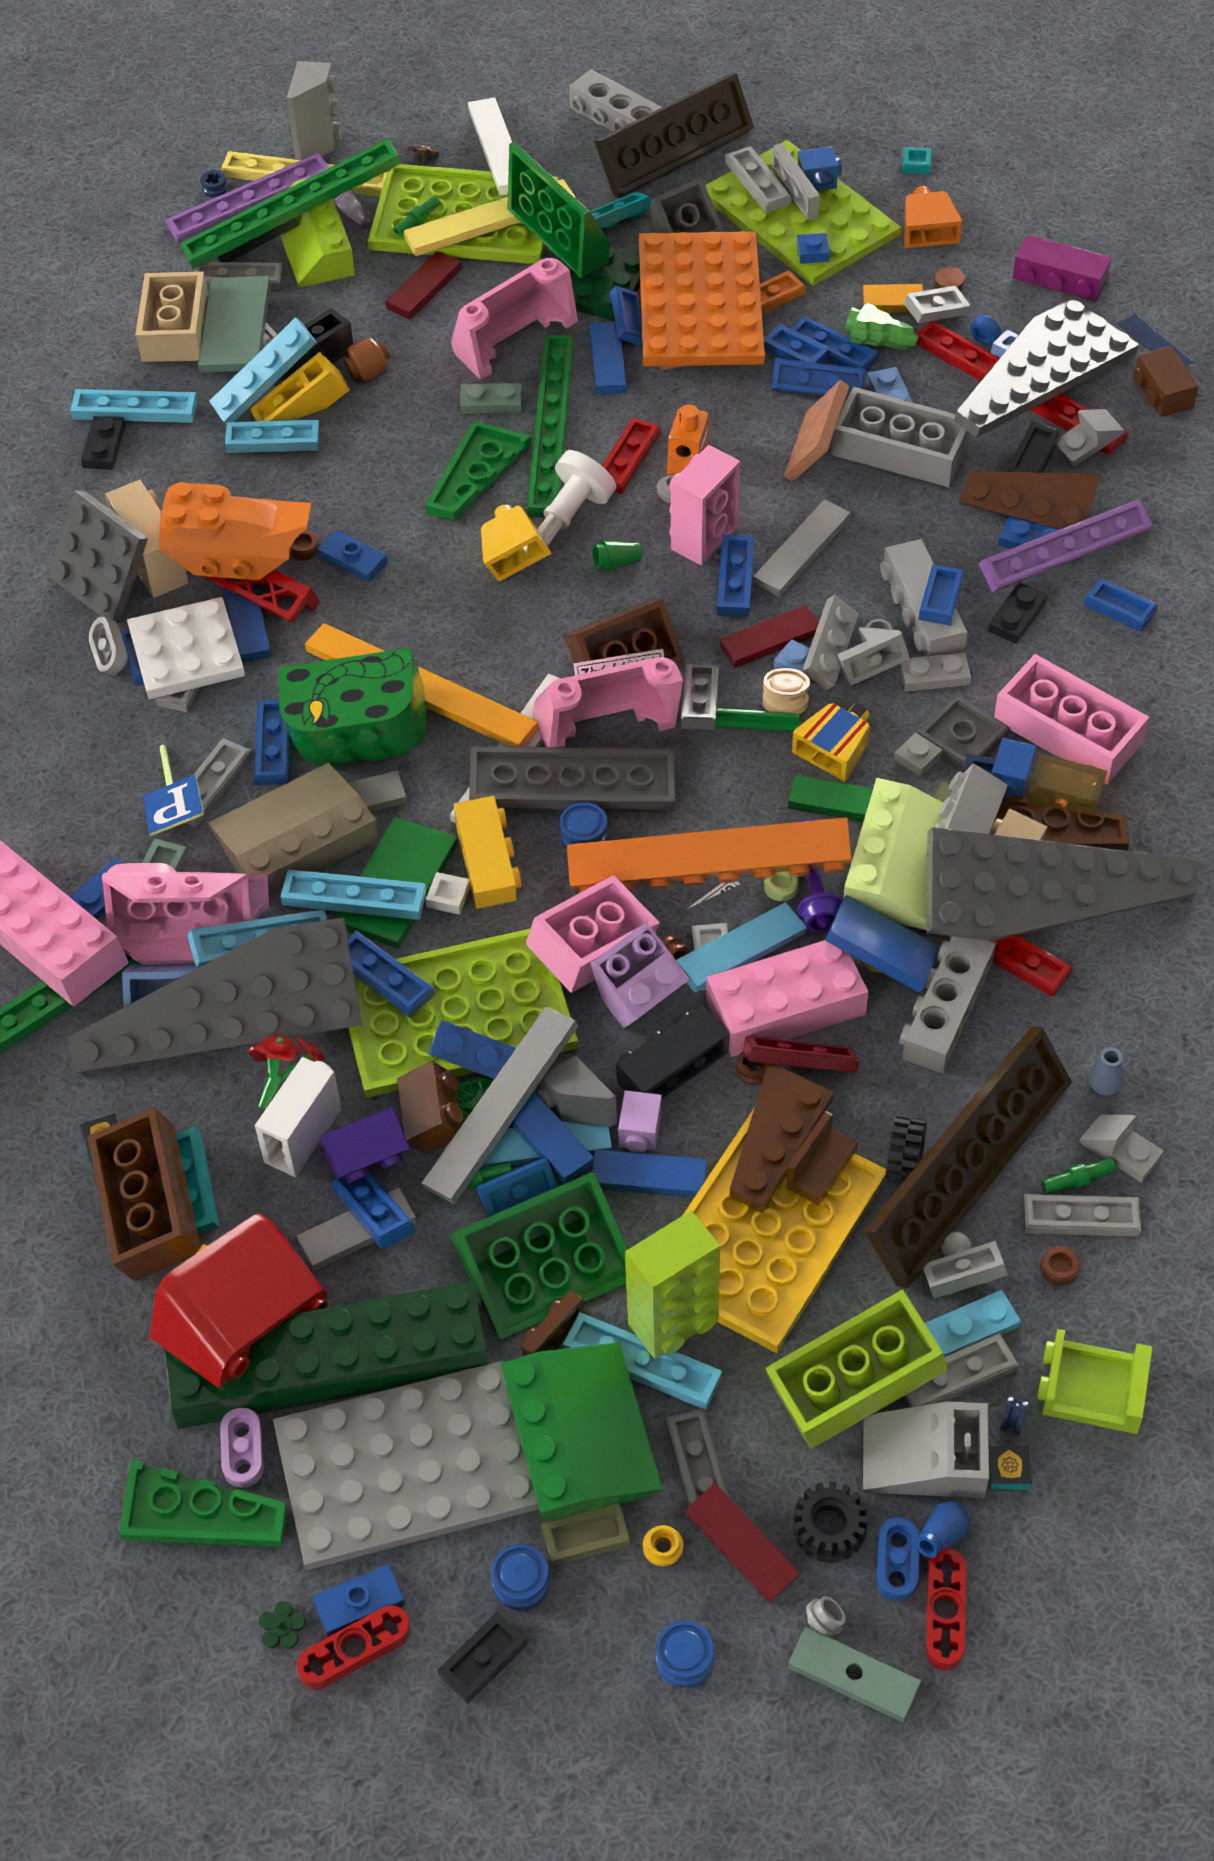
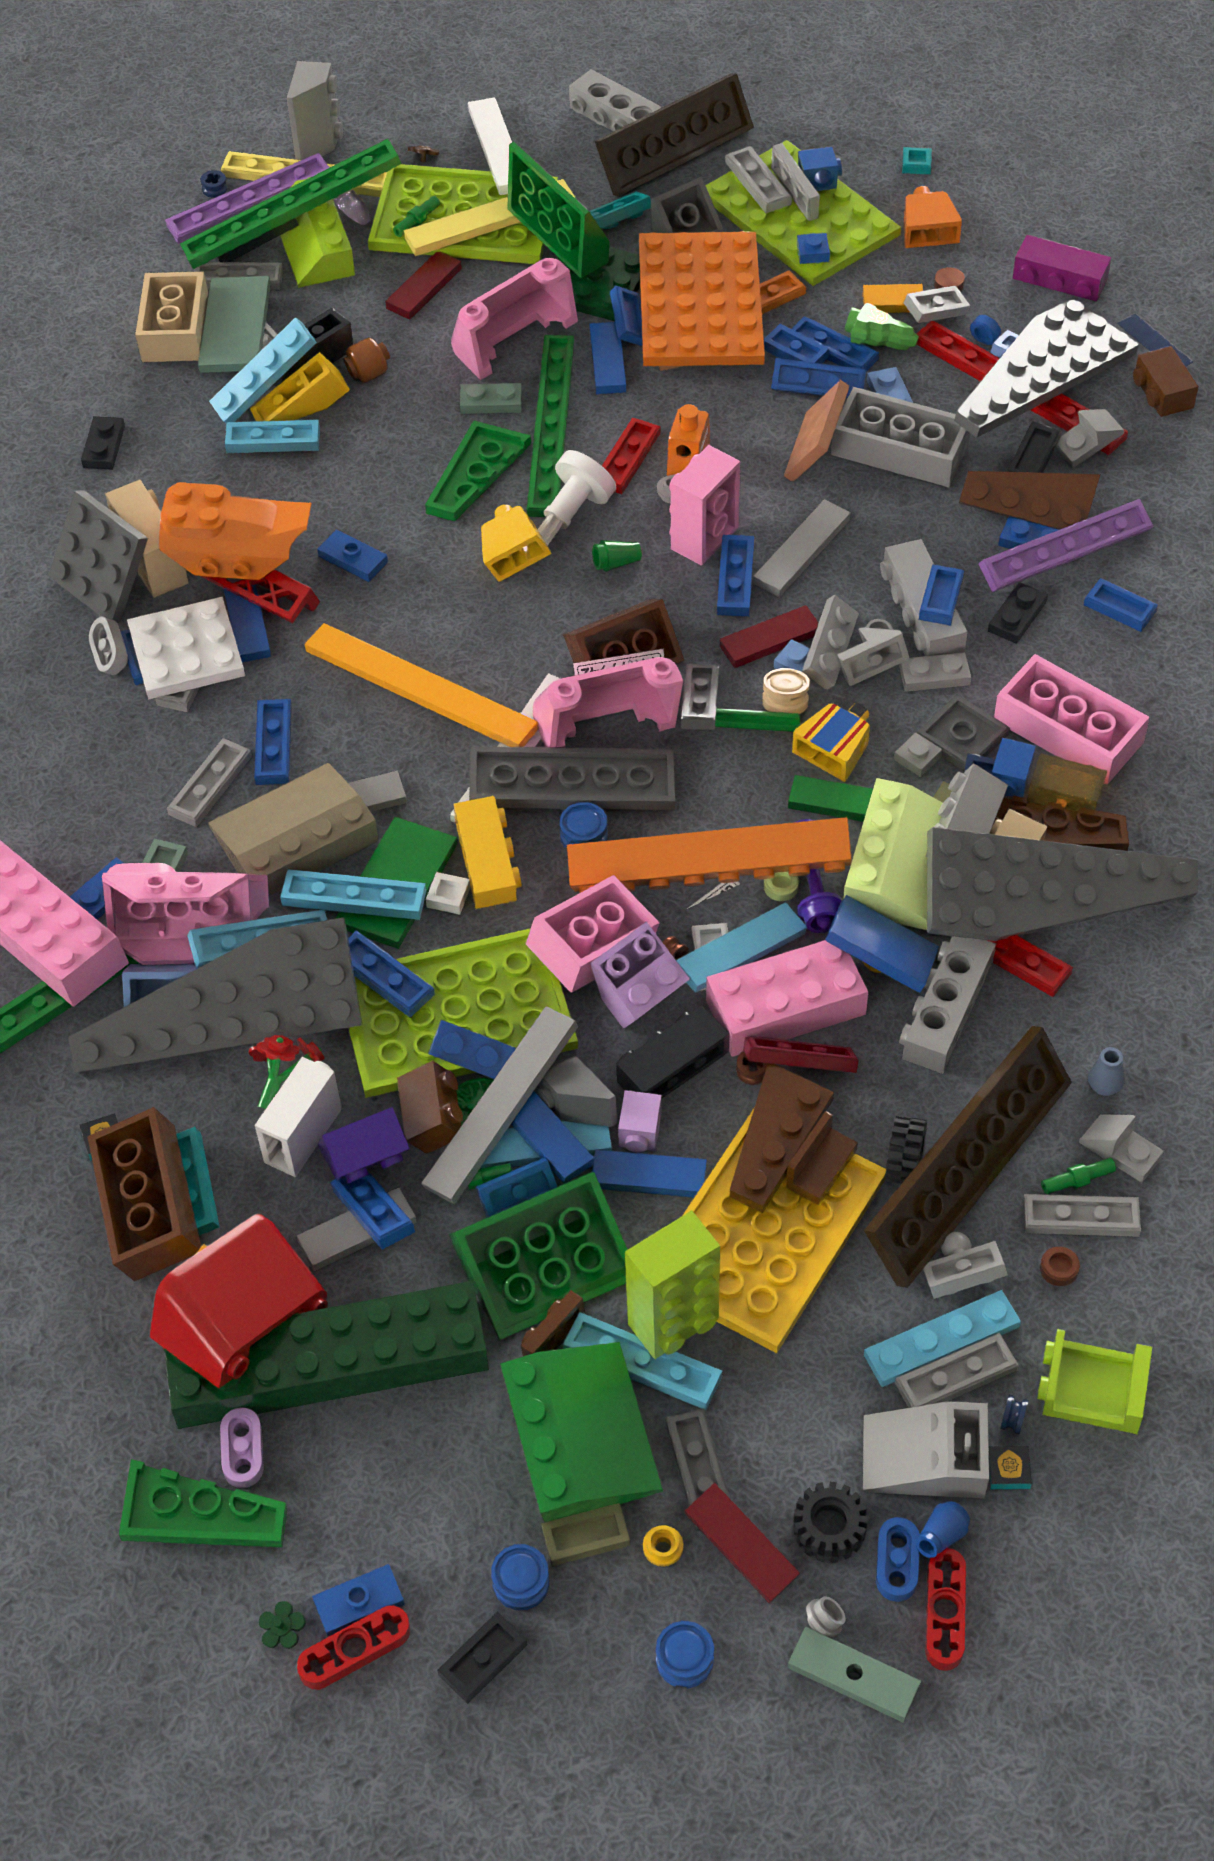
medium azure plate [70,389,197,423] -> none
blue piece [143,745,204,836] -> none
light grey plate [273,1361,539,1570] -> none
green brick [278,647,426,766] -> none
copper tile [290,530,320,560] -> none
lime brick [765,1289,948,1450] -> none

